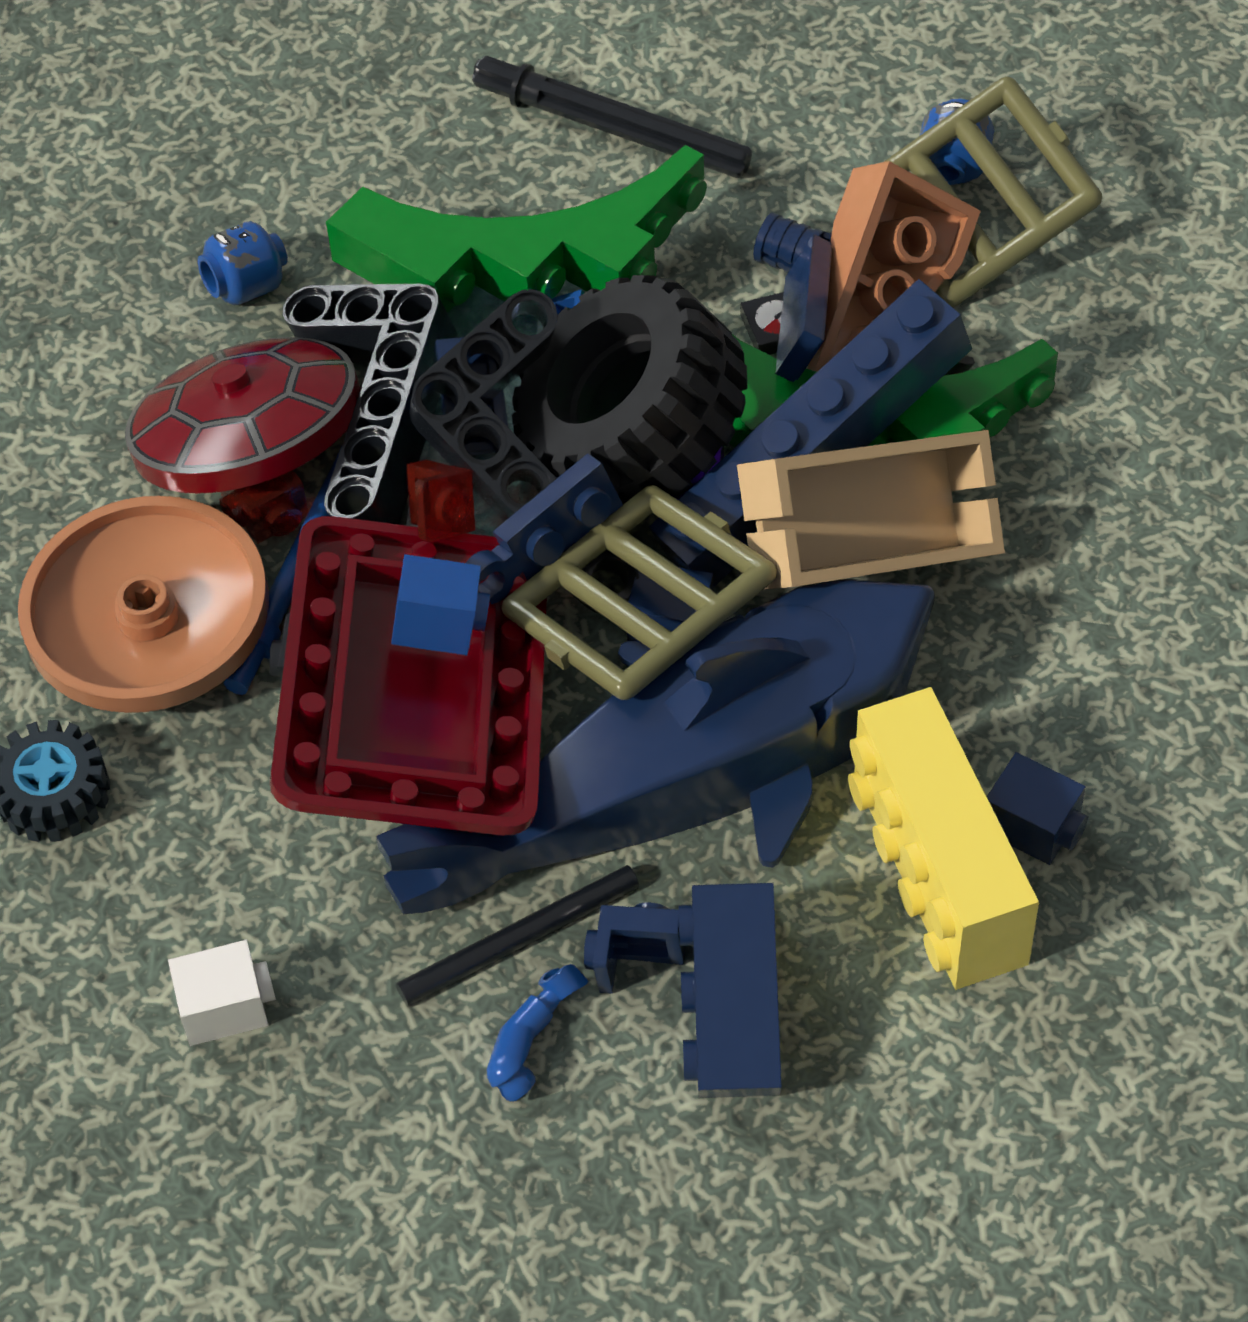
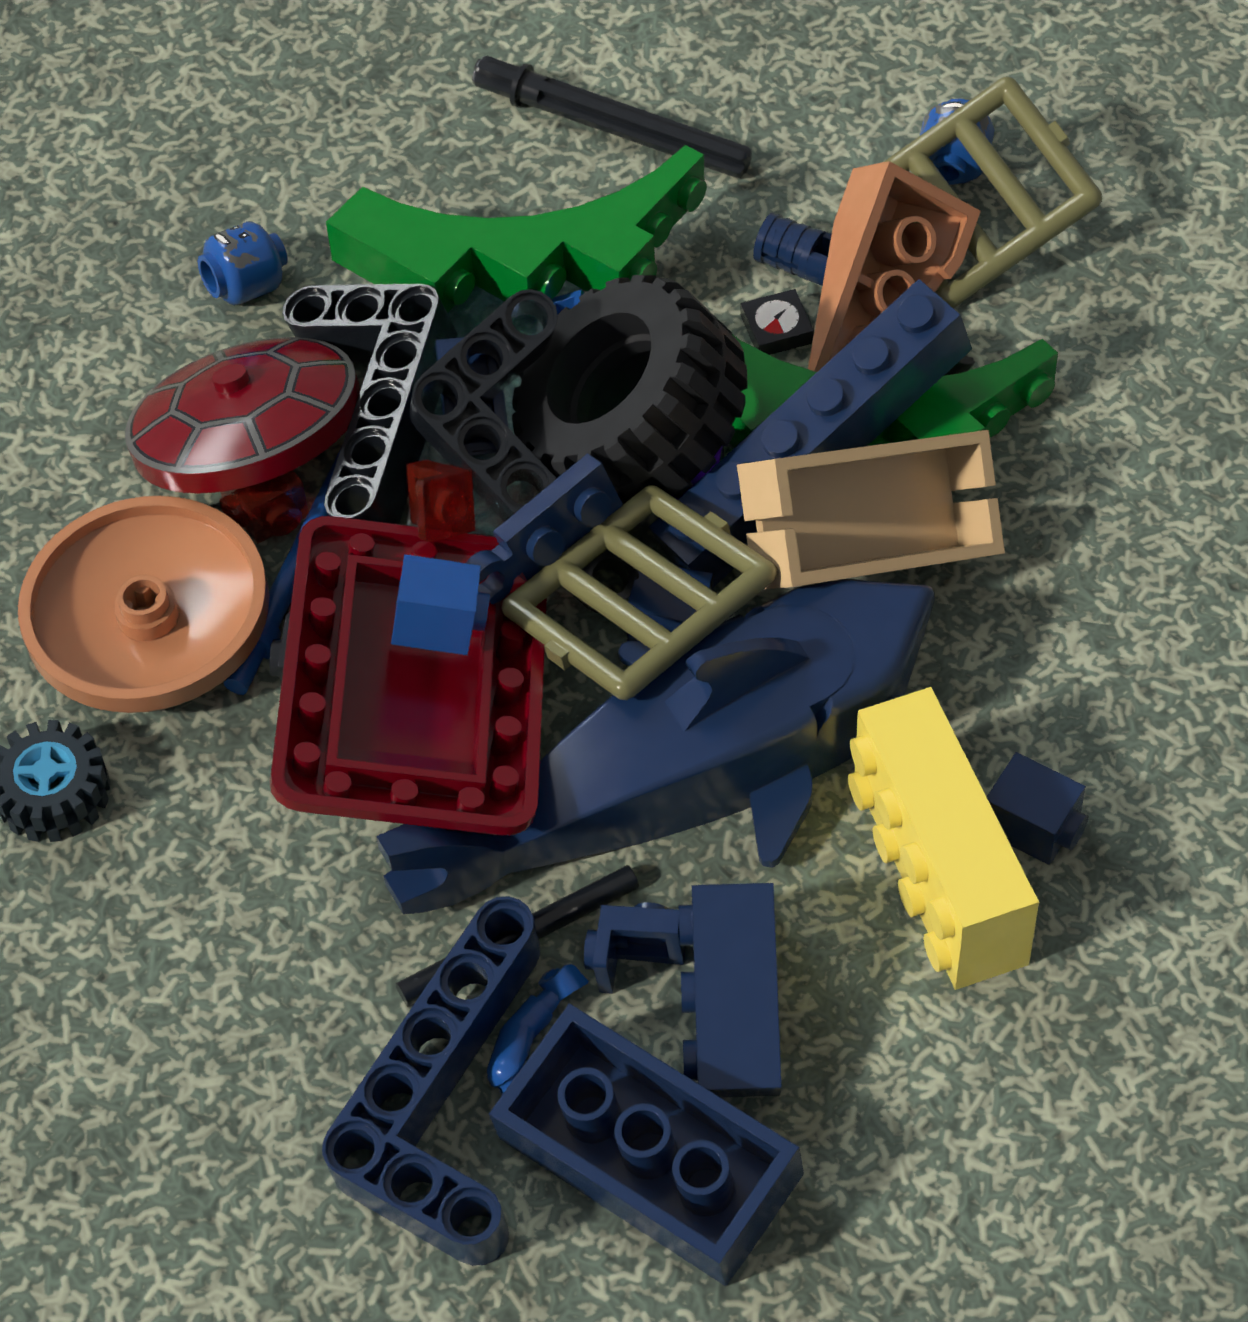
white brick [168,940,276,1046] -> none
dark blue tile [775,234,832,383] -> none
none -> dark blue beam [322,896,540,1266]
none -> dark blue brick [489,1003,804,1286]

